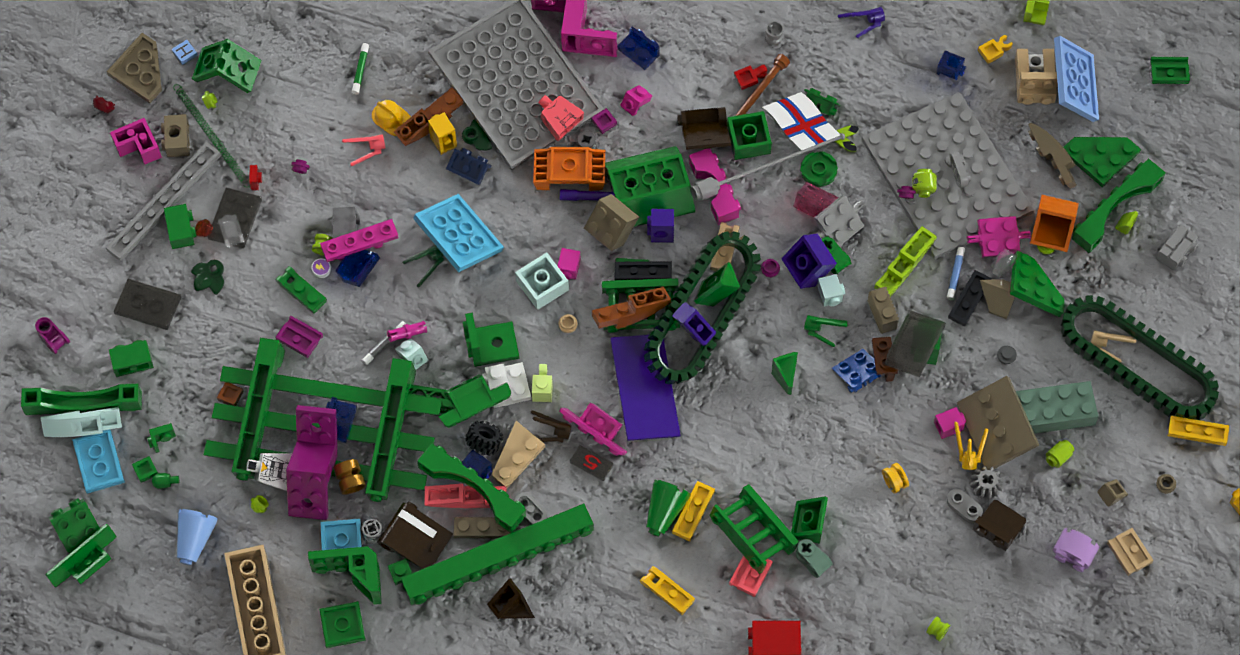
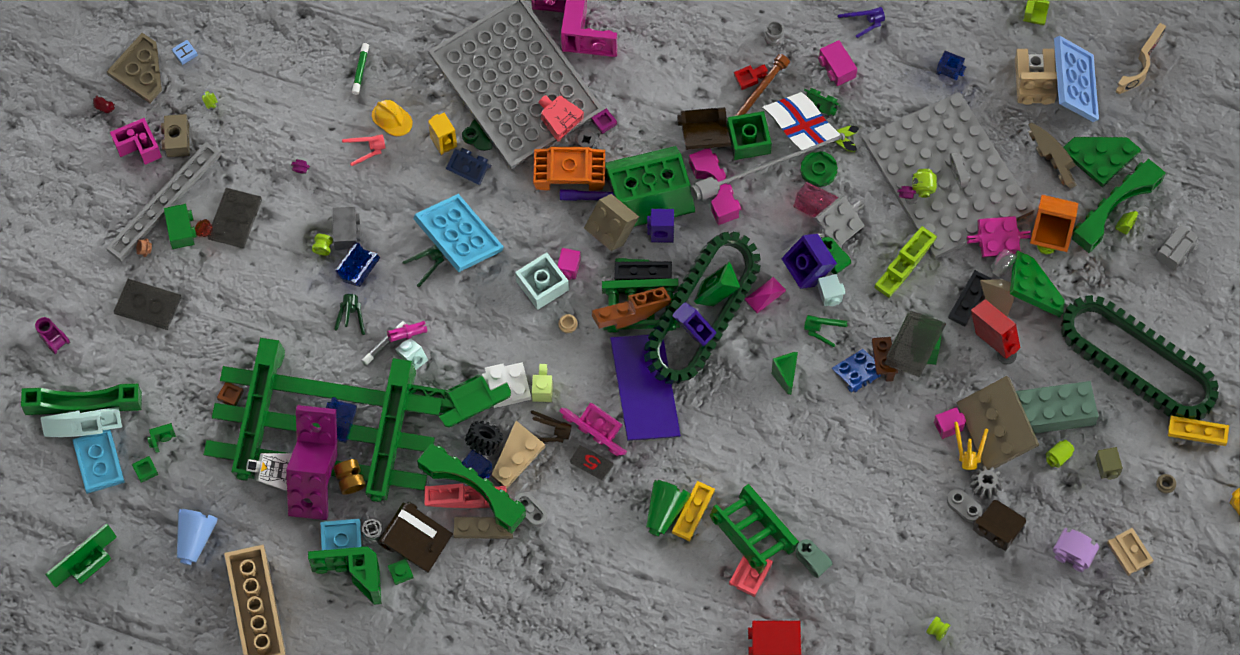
green bracket [48,498,100,553] -> none
green brick [109,340,154,377] -> none
green cylinder [152,473,180,489] -> none
green piece [173,84,250,188] -> none
dark green plate [191,259,224,295] -> none
green bracket [192,39,262,93] -> none
clear brick [218,214,245,247] -> none
red plate [249,165,263,190] -> none
lime plate [251,495,269,513] -> none
green plate [275,266,327,314] -> none
magenta plate [275,316,323,358] -> none
tile [312,258,331,278] -> none
green plate [319,601,366,648] -> none
dark pink plate [320,219,398,262] -> none
dark orange slope [394,87,464,146] -> none
green brick [401,503,594,605] -> none
green bracket [462,312,520,367] -> none
dark brown slope [487,579,535,619] -> none
clear blue bracket [617,26,660,70] -> none
dark pink bracket [620,85,652,116] -> none
yellow plate [639,566,695,615] -> none
tan plate [710,222,740,271] -> none
magenta plate [761,259,780,278] -> none
green slope [791,496,828,544] -> none
dark tan brick [867,287,899,334] -> none
yellow wheel [882,462,909,494] -> none
medium blue bar [947,247,965,301] -> none
yellow plate [978,35,1013,64] -> none
tan plant [1091,330,1136,363] -> none
dark tan slope [1098,479,1128,507] -> none
green plate [1150,57,1190,84] -> none
none -> nougat plate [136,238,152,257]
none -> dark green plant [334,294,365,335]
none -> dark pink slope [745,277,786,313]
none -> dark pink brick [818,40,857,86]
none -> red brick [971,299,1021,359]
none -> olive brick [1095,447,1123,480]
none -> tan piece [1116,23,1166,94]

